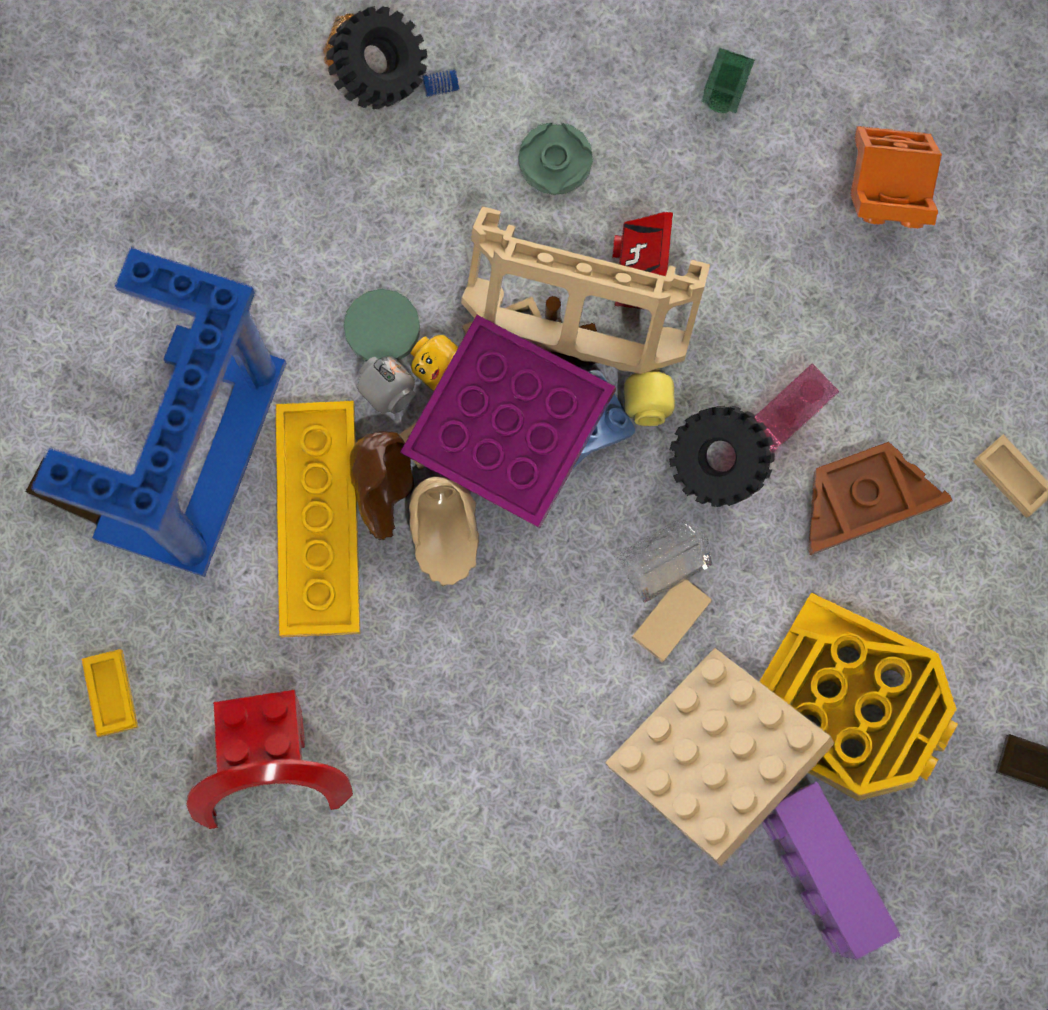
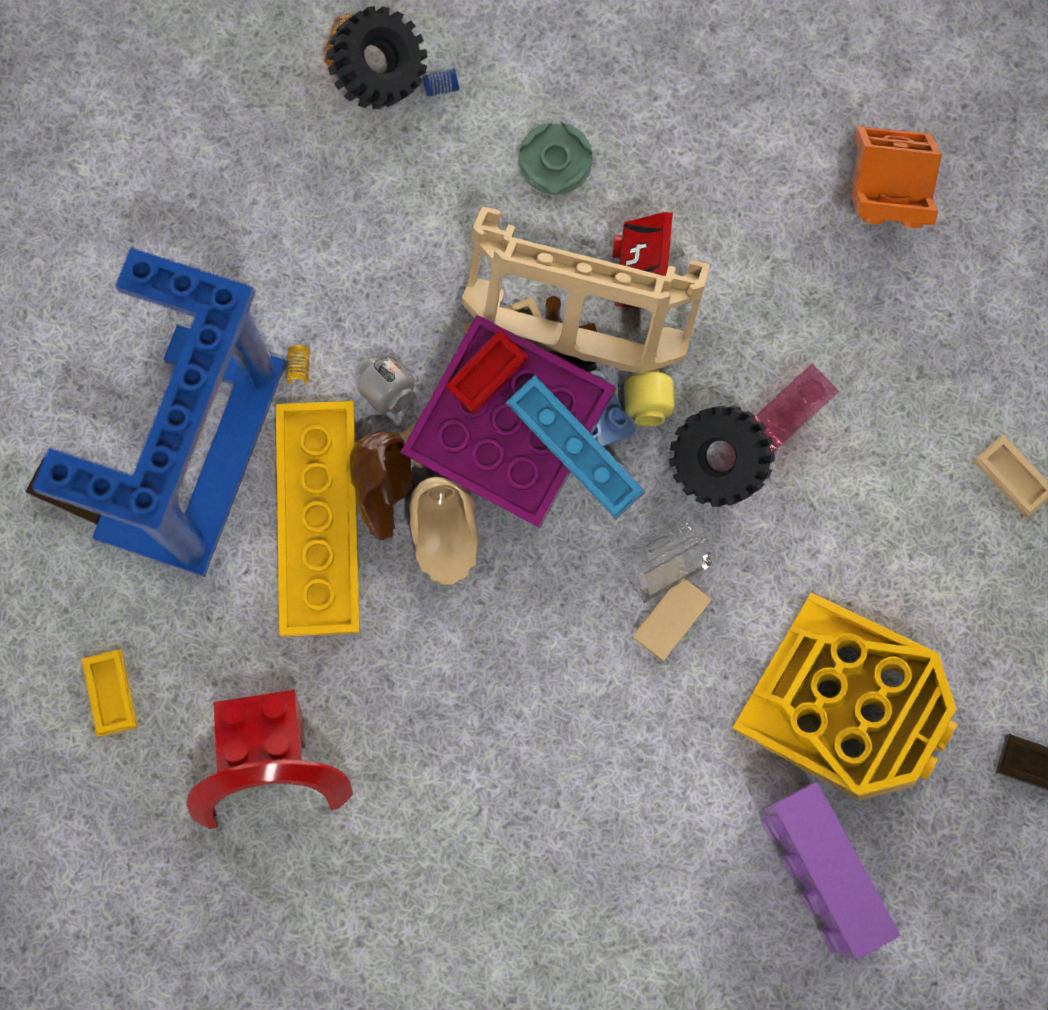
sand green tile [343,289,421,361] -> none
yellow head [411,335,458,391] -> none
tan plate [605,648,835,866] -> none
clear green brick [702,48,755,113] -> none
dark orange wing [808,442,953,555] -> none
none -> yellow piece [286,345,310,384]
none -> red tile [445,330,530,416]
none -> dark azure tile [506,375,646,520]

